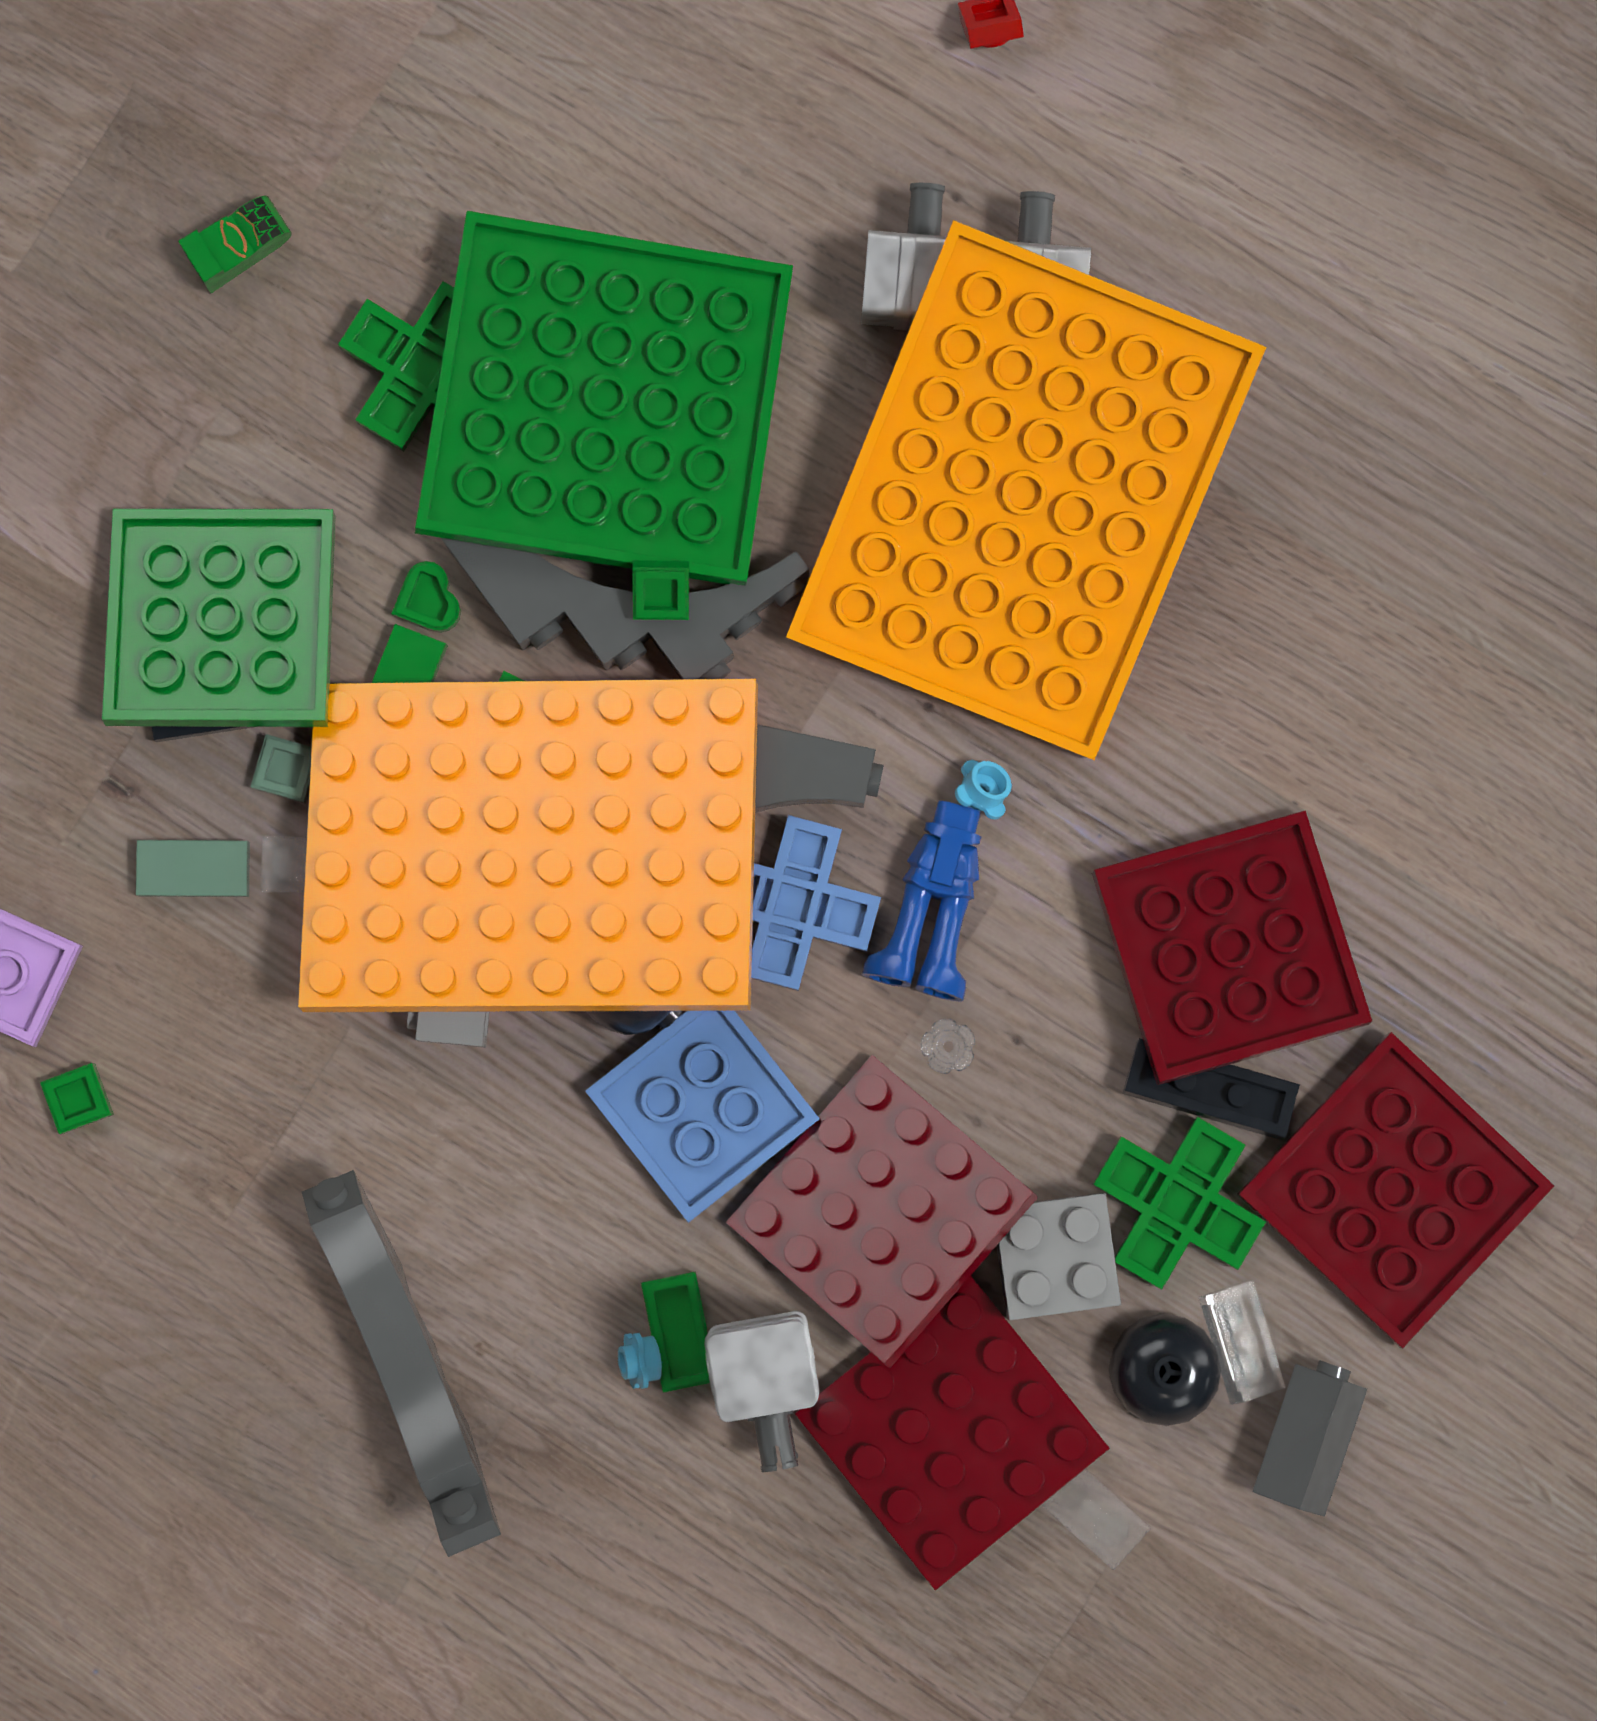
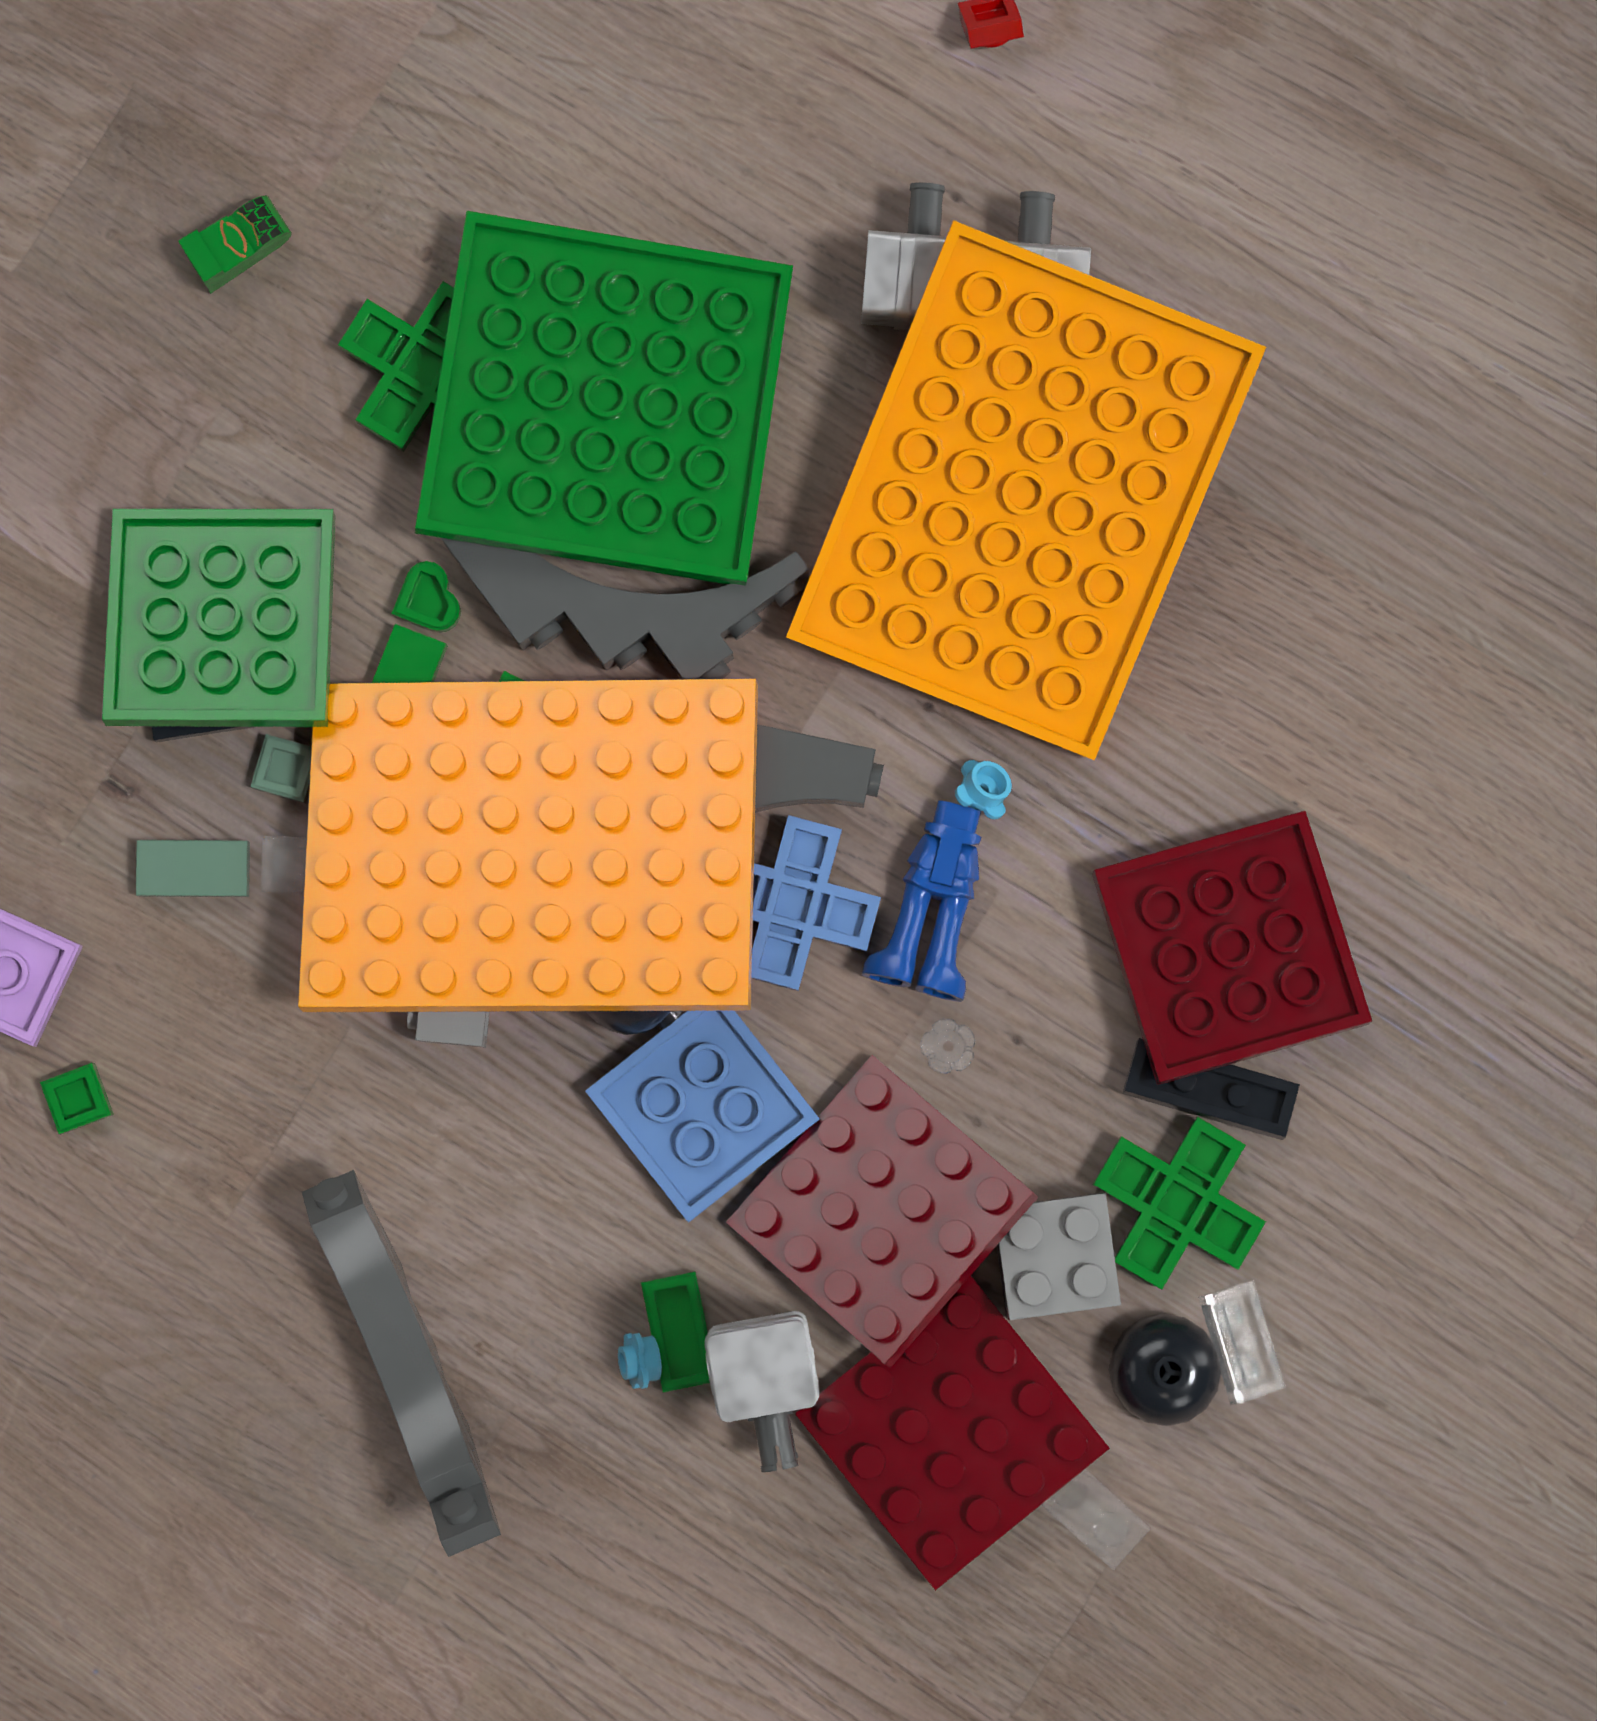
green tile [633,560,689,620] -> none
dark red plate [1237,1032,1555,1349] -> none
dark grey brick [1253,1360,1367,1517] -> none

